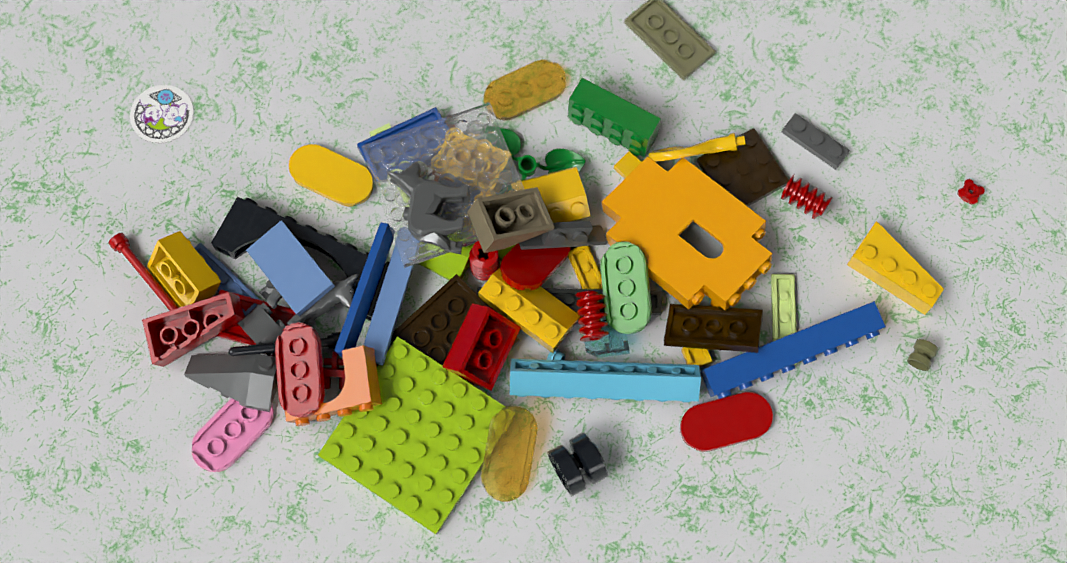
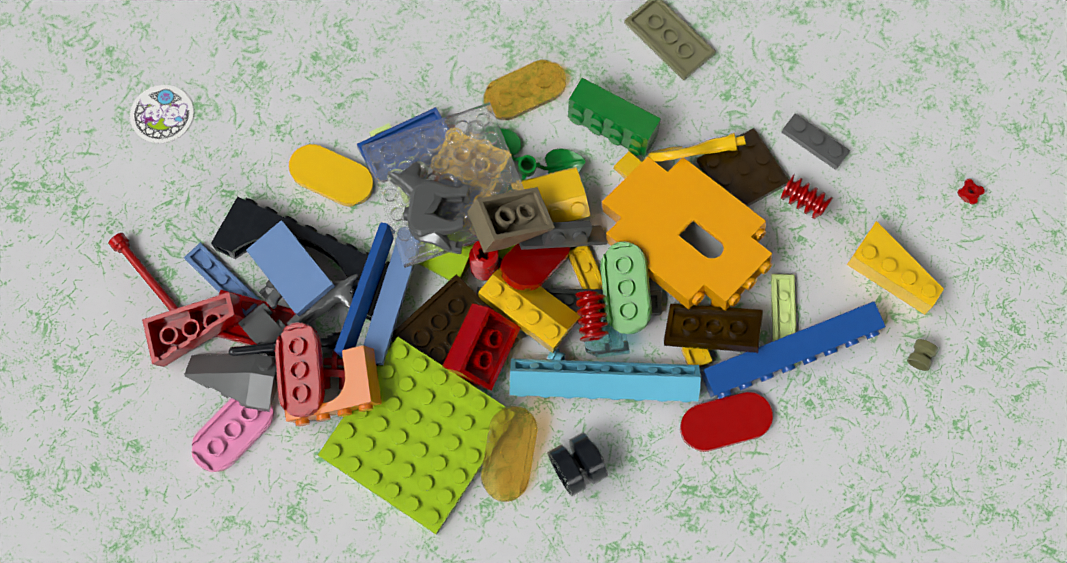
yellow slope [147,231,221,308] -> none

